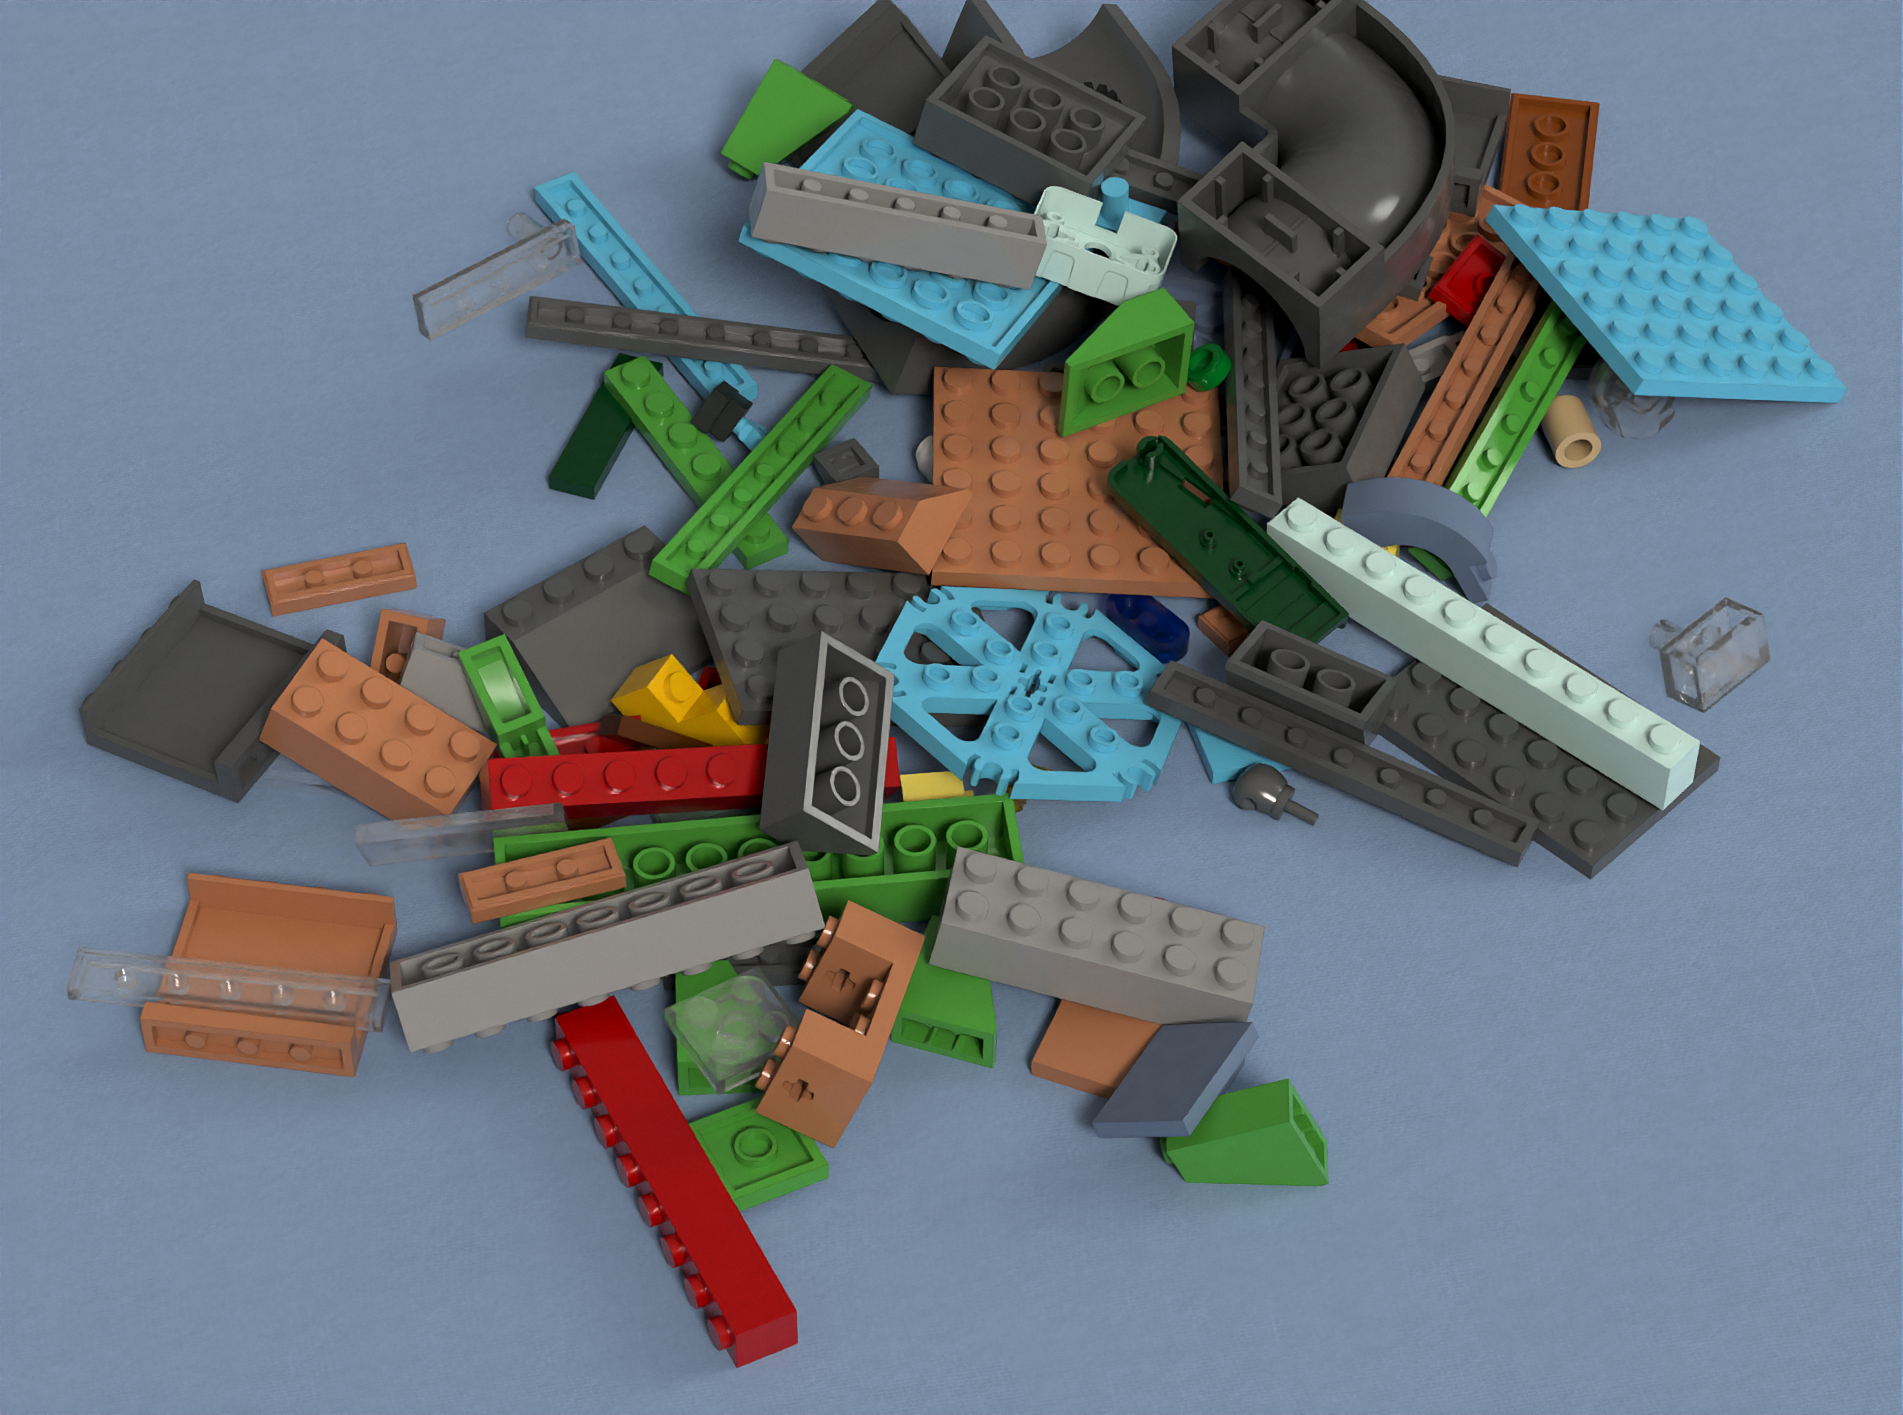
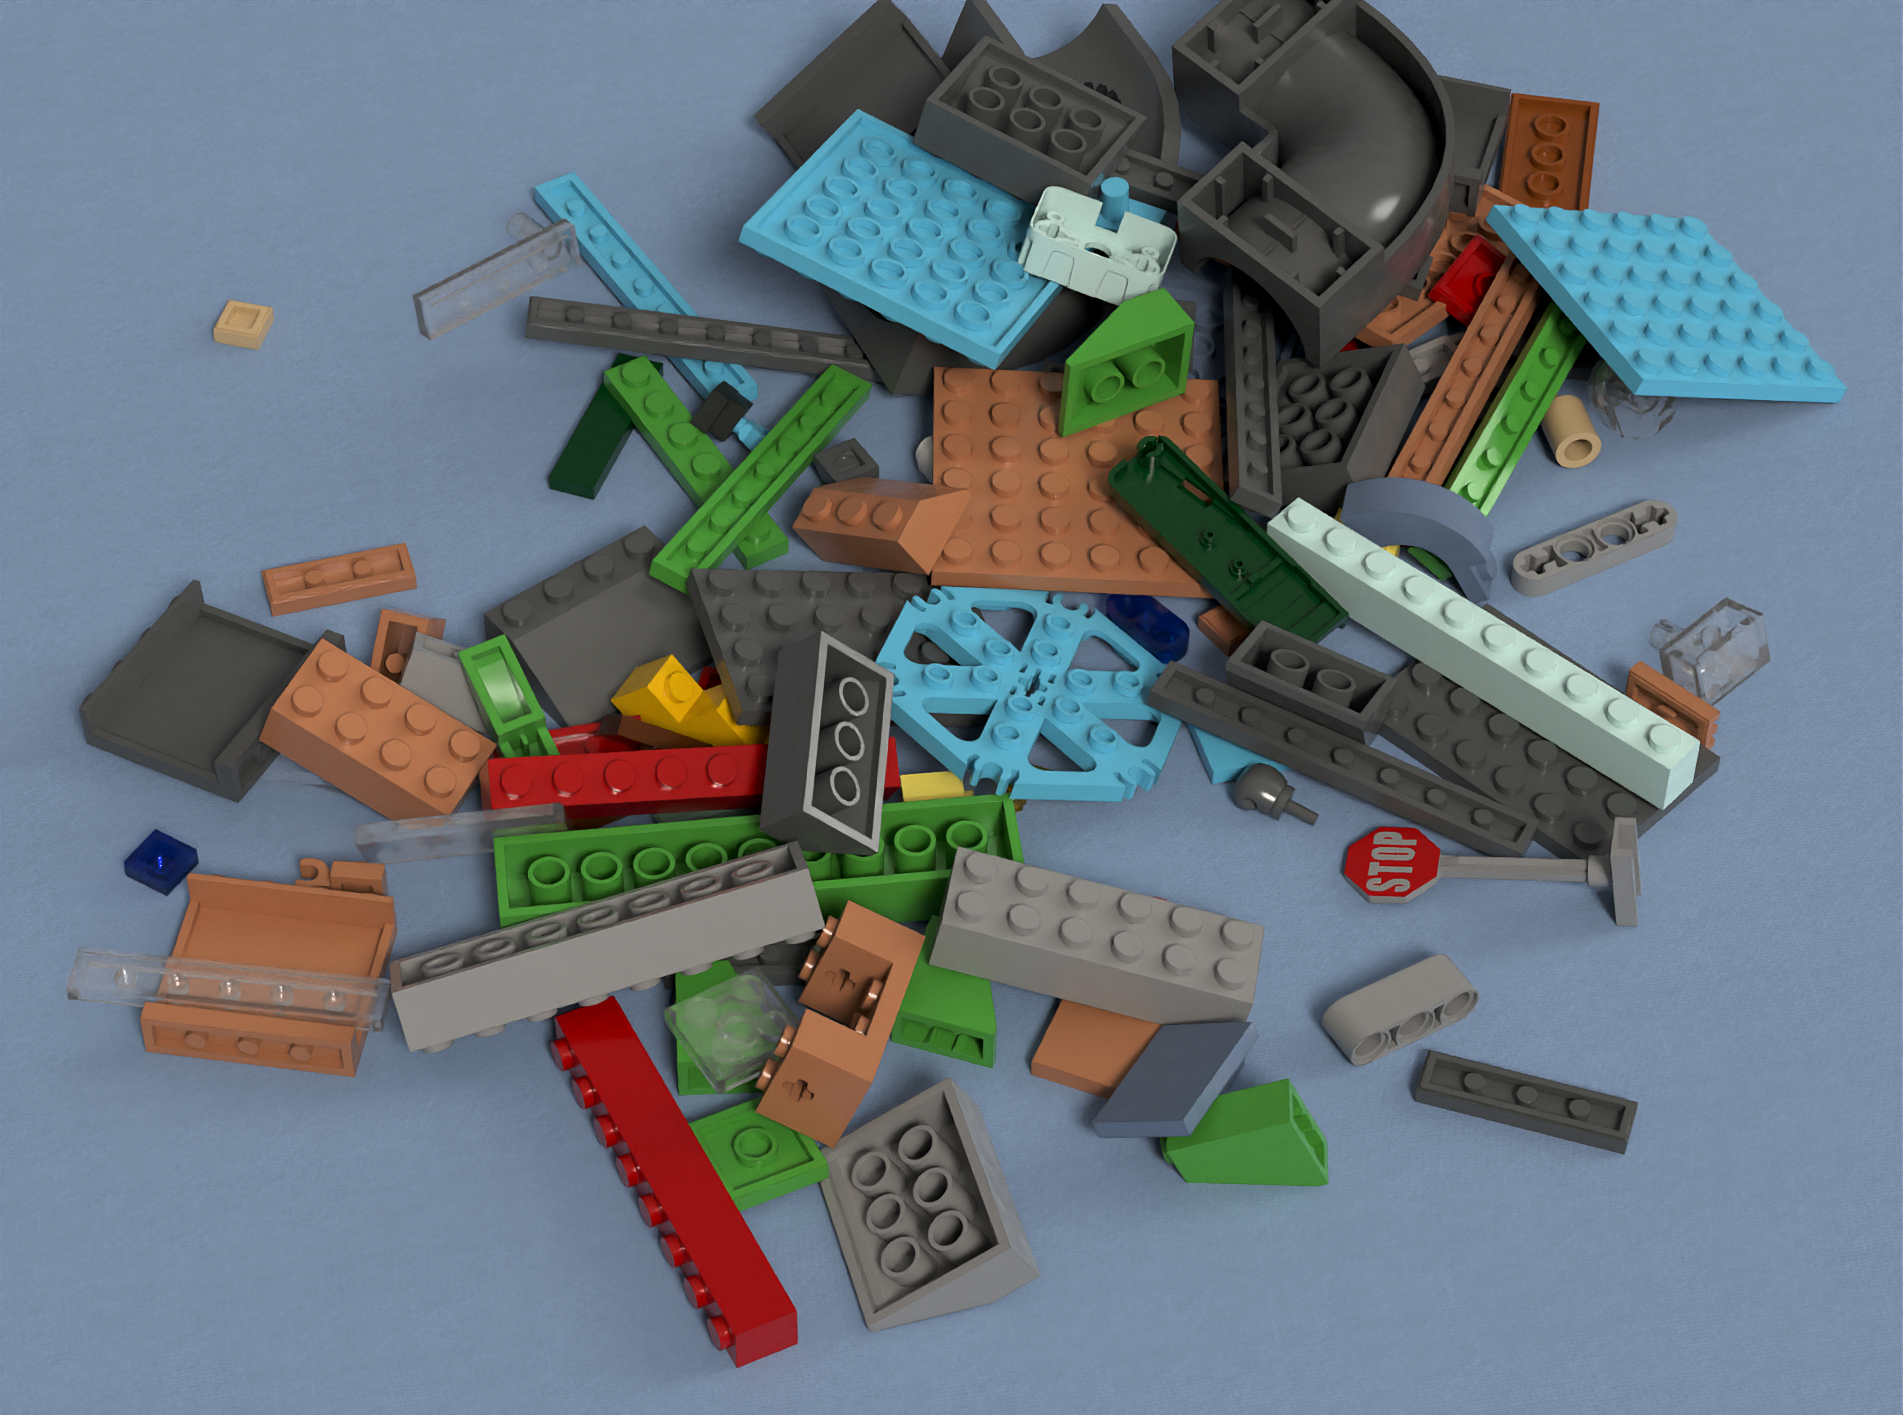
nougat tile [458,837,626,924] -> none
bright green slope [721,59,858,180] -> none
light grey brick [749,162,1047,290] -> none
green tile [1187,343,1231,392] -> none
none -> clear blue plate [123,829,199,896]
none -> tan tile [213,300,274,350]
none -> nougat plate [295,858,389,897]
none -> light grey slope [819,1077,1041,1332]
none -> light grey beam [1322,954,1479,1066]
none -> light grey piece [1344,817,1642,926]
none -> dark grey tile [1414,1050,1638,1155]
none -> light grey beam [1511,500,1677,597]
none -> nougat tile [1625,661,1720,749]

